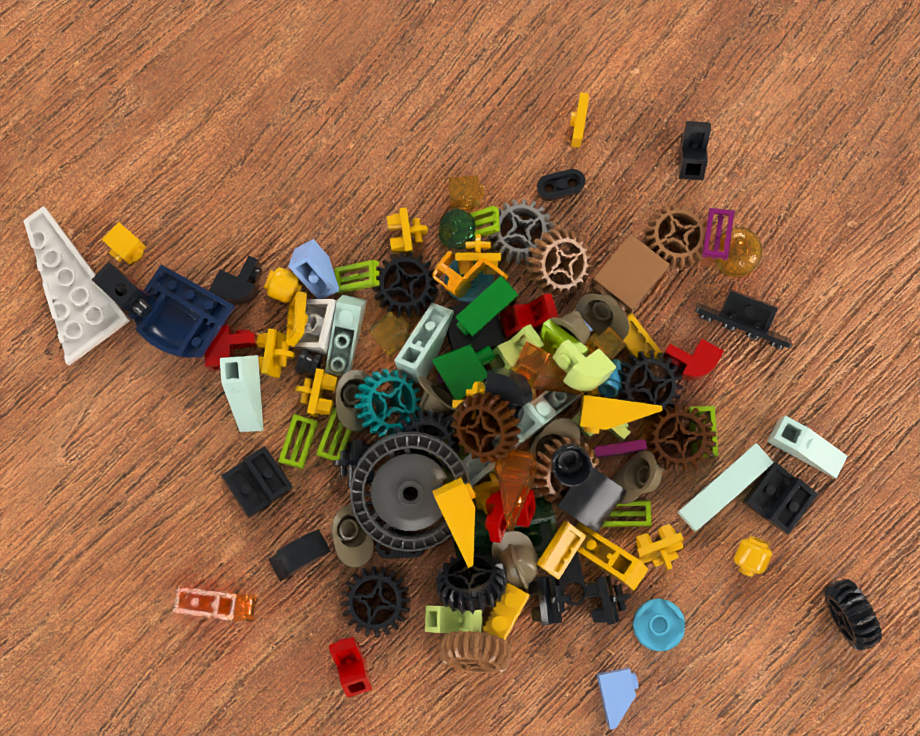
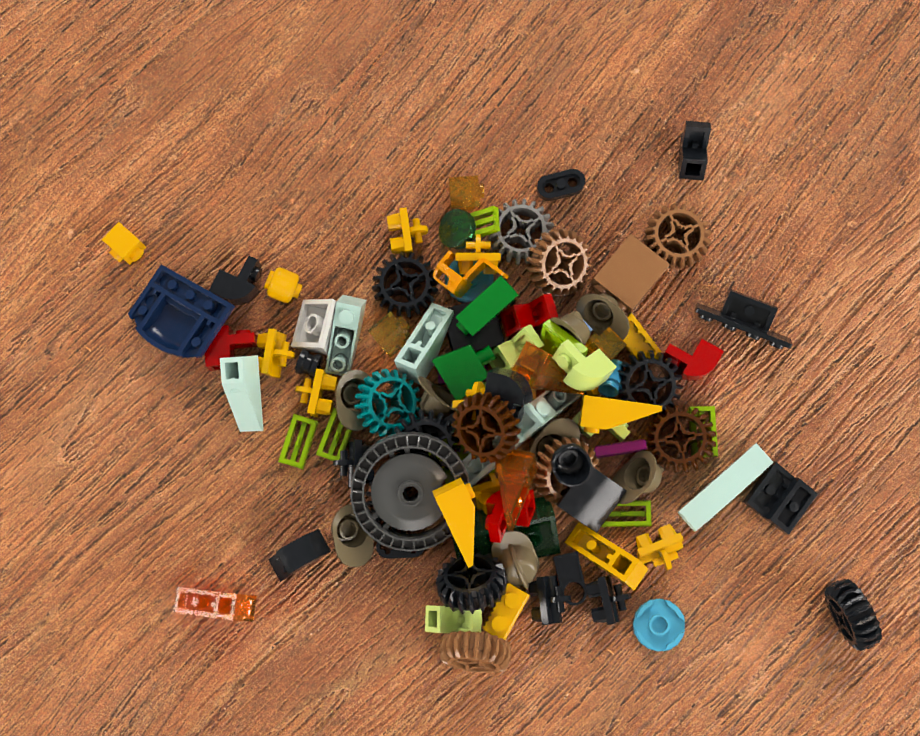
white wing [23,206,130,366] -> none
black torso [91,262,152,318] -> none
black slope [221,446,293,519] -> none
yellow plate [285,291,308,347] -> none
light blue slope [288,239,339,299] -> none
red brick [329,637,373,698] -> none
lime tile [334,260,379,293] -> none
black gear [340,566,411,638] -> none
yellow plate [536,521,586,580] -> none
yellow plate [570,92,590,148] -> none
light blue slope [597,667,639,729] -> none
magenta tile [702,208,735,261] -> none
clear yellow cylinder [711,227,763,278] -> none
yellow head [733,536,772,577] -> none
light aqua slope [767,416,847,479] -> none

